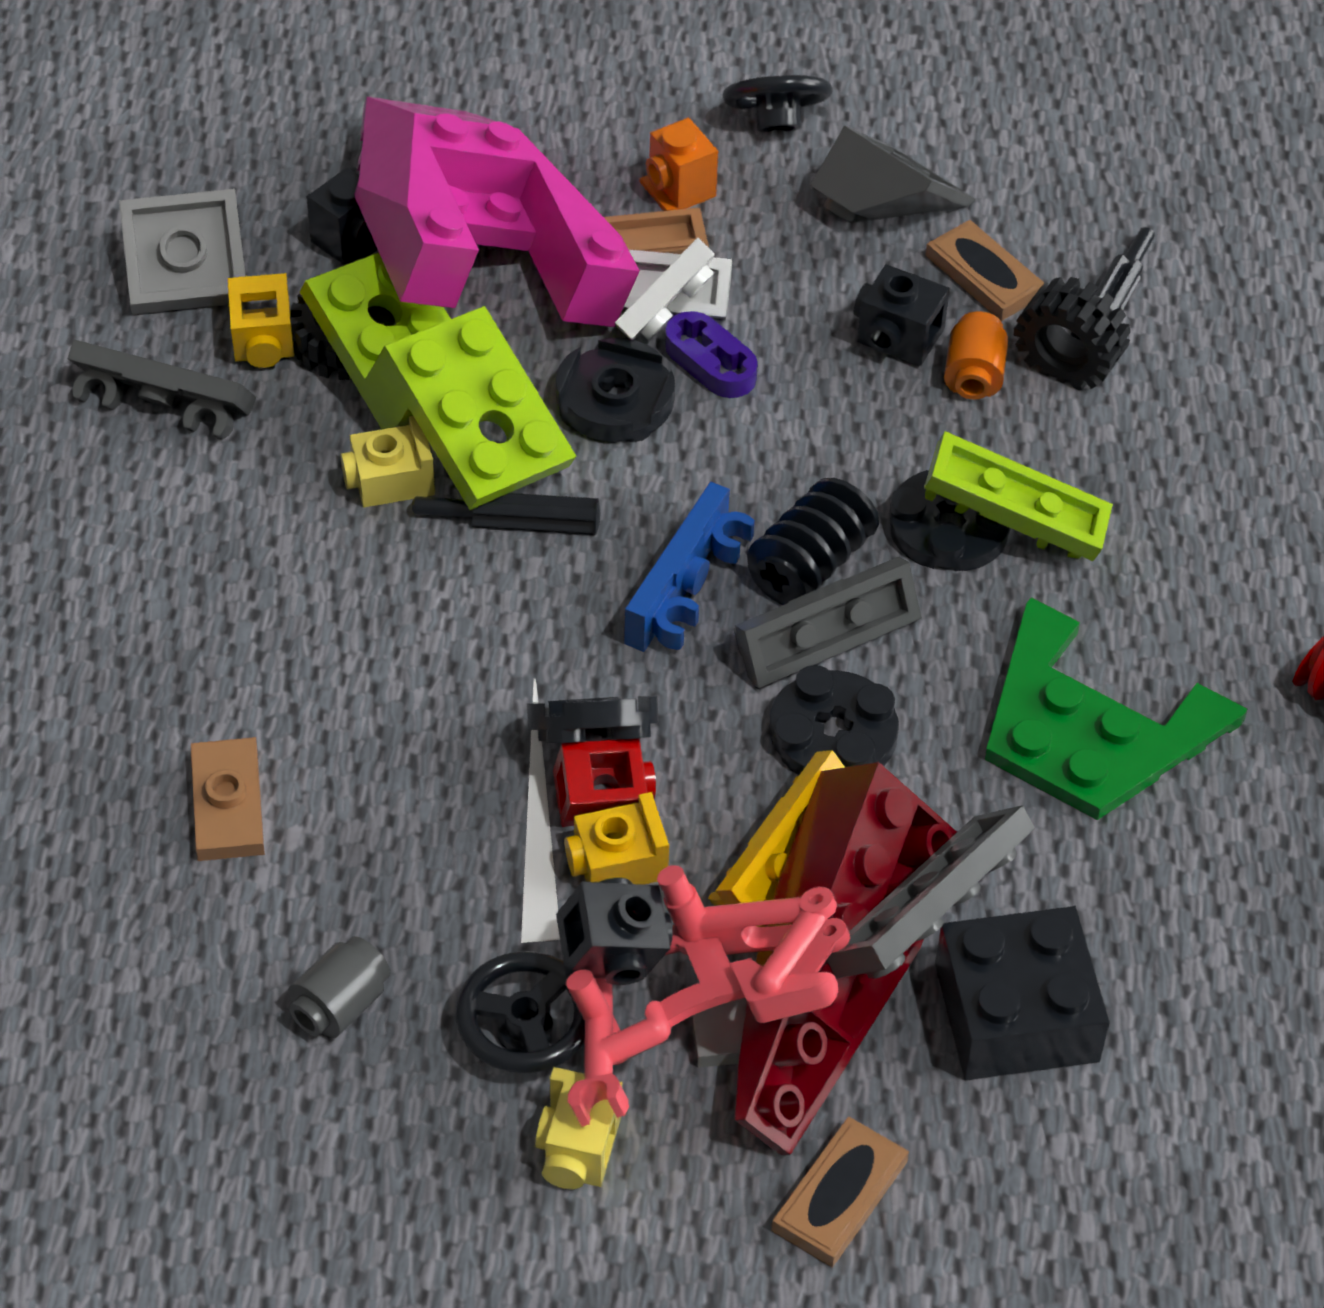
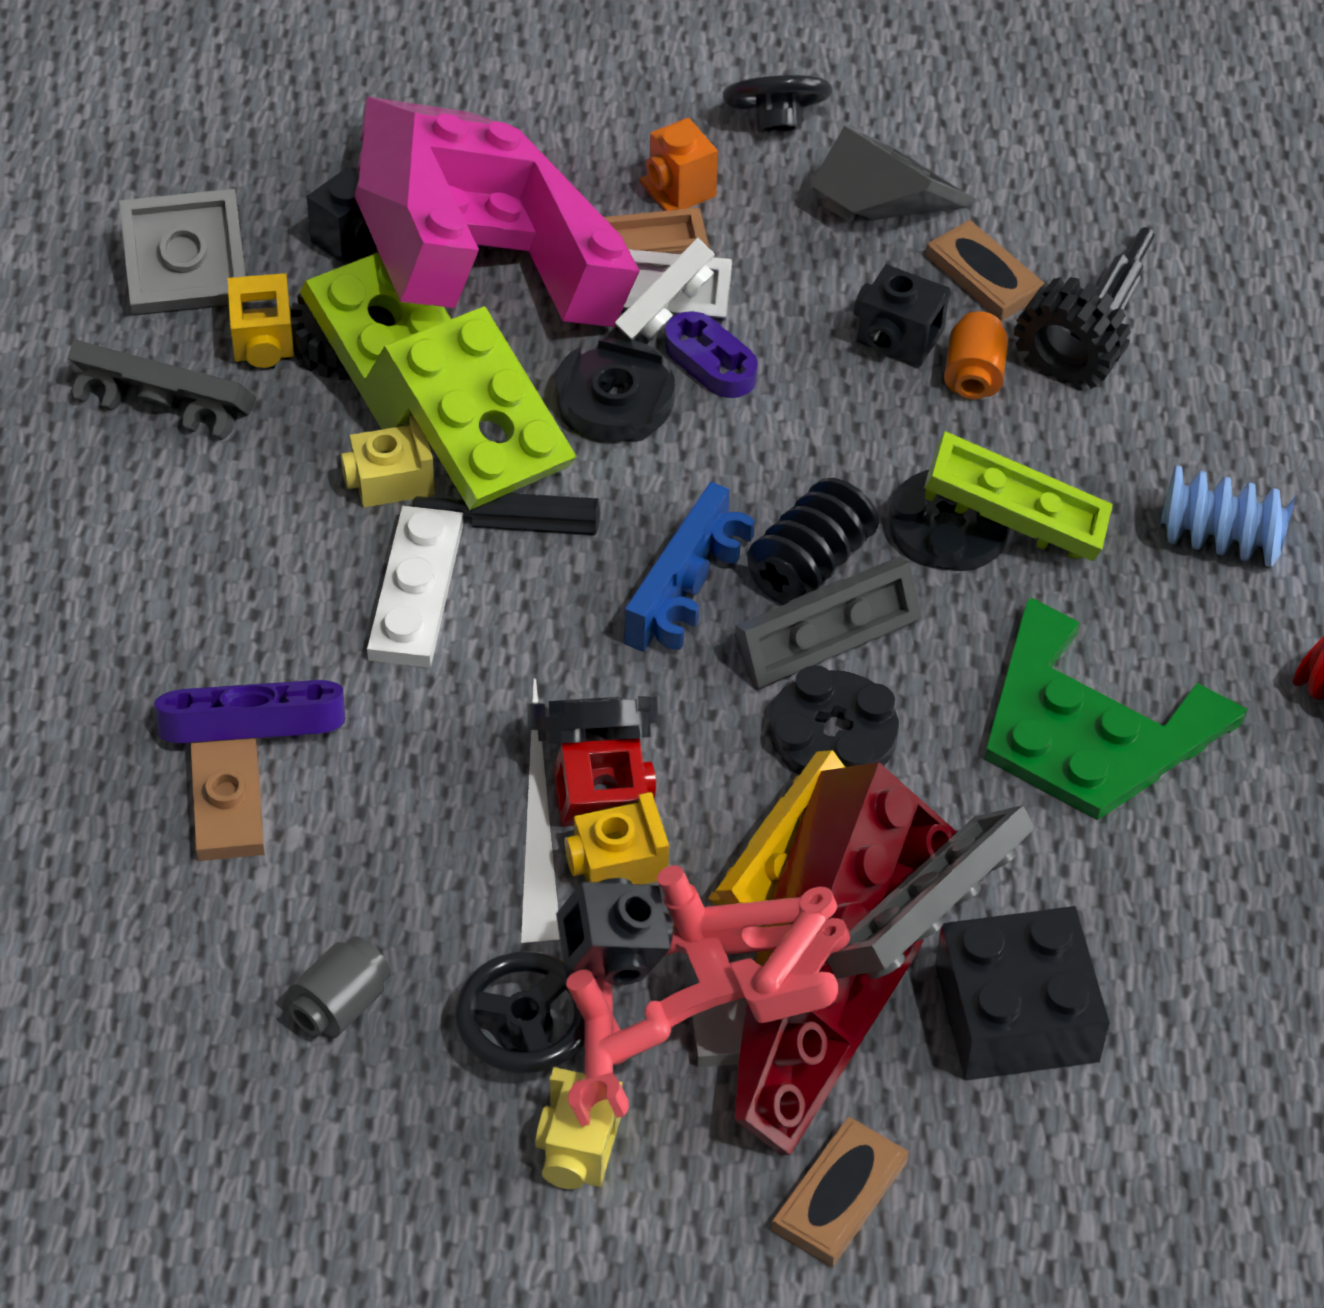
none -> dark purple beam [154,680,346,743]
none -> white plate [367,506,463,668]
none -> light blue piece [1160,465,1296,567]

